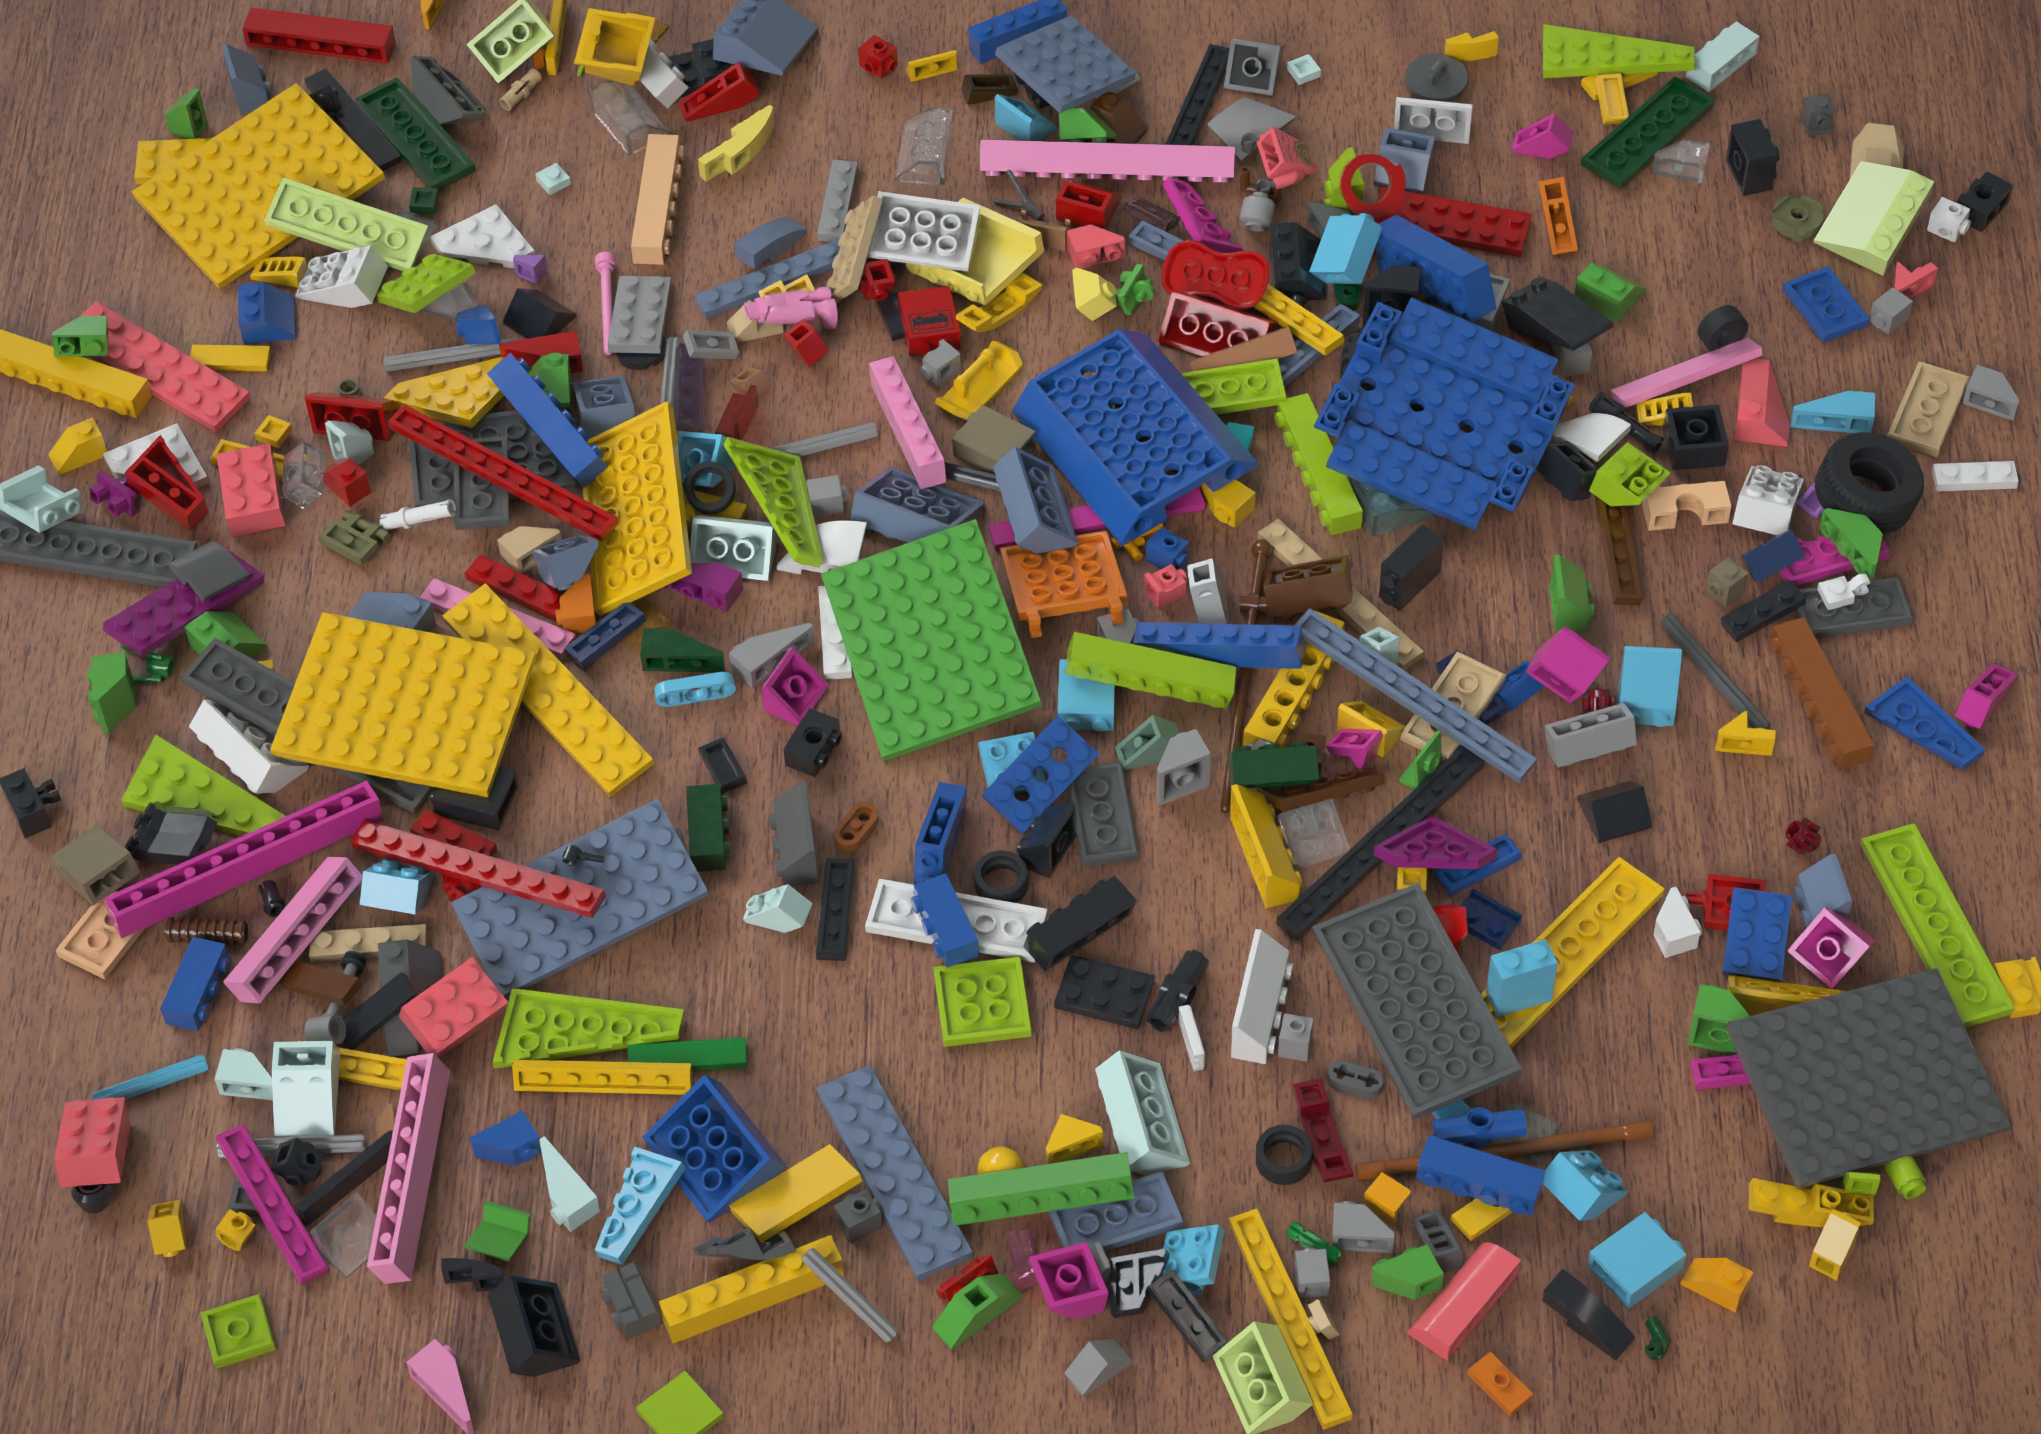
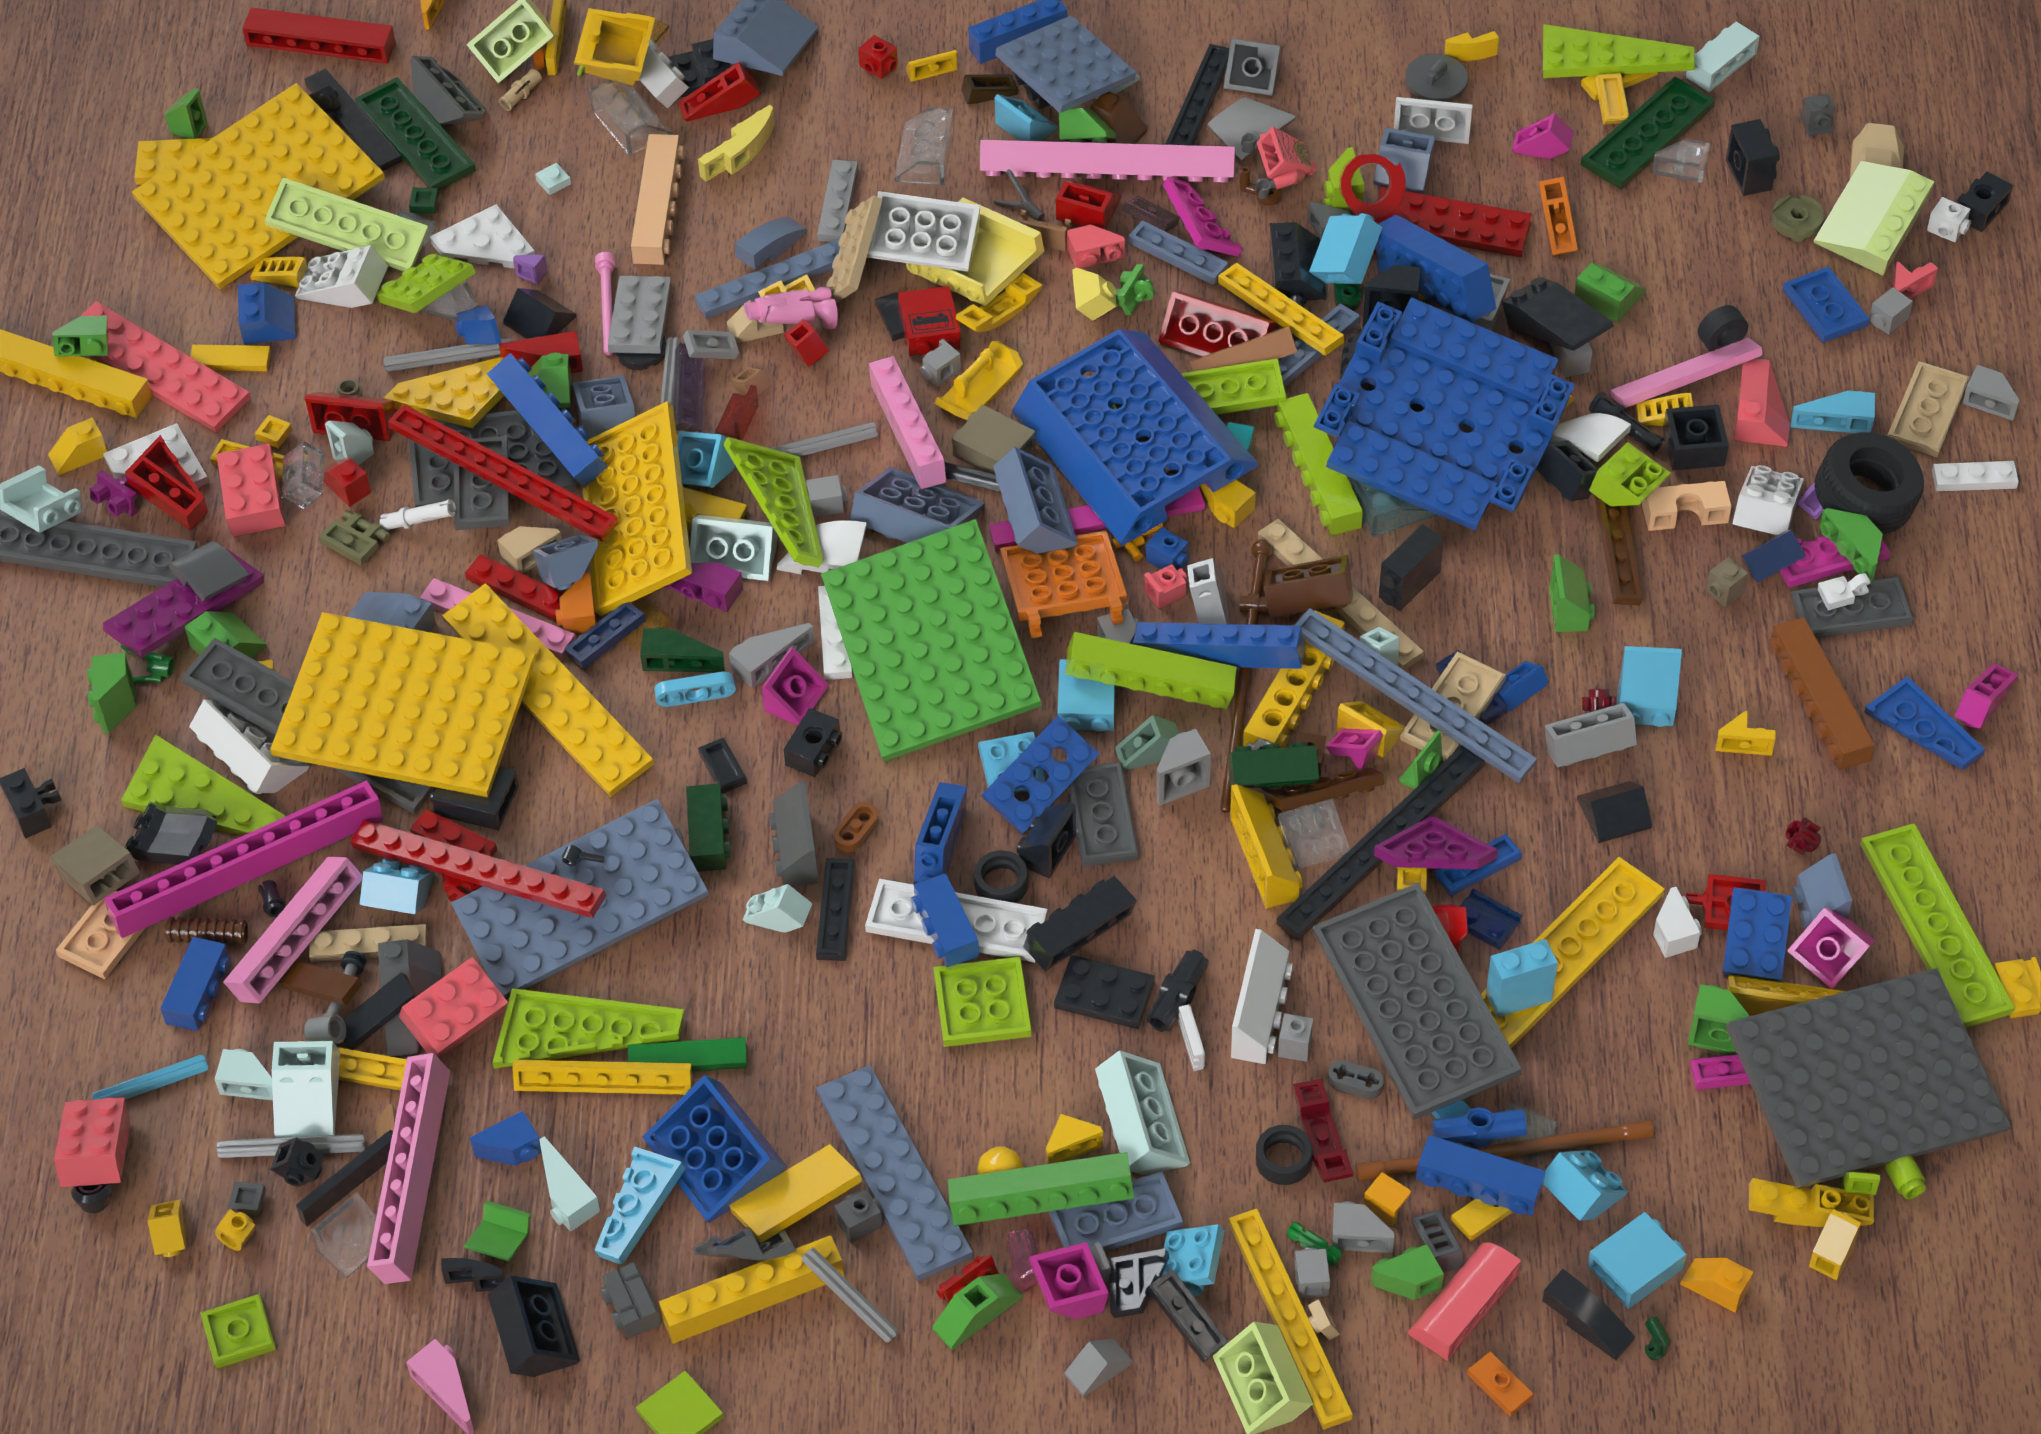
dark pink tile [216,1124,328,1285] -> none
sand blue slope [221,44,272,114] -> none
black tyre [684,461,736,514] -> none
red brick [858,259,896,301] -> none
red plate [1161,240,1270,309] -> none
light grey head [1240,192,1275,232] -> none
light aqua plate [1287,54,1321,85] -> none
dark pink slope [1526,626,1610,704] -> none
dark grey axle [1661,613,1771,730] -> none
black plate [1721,580,1806,643] -> none

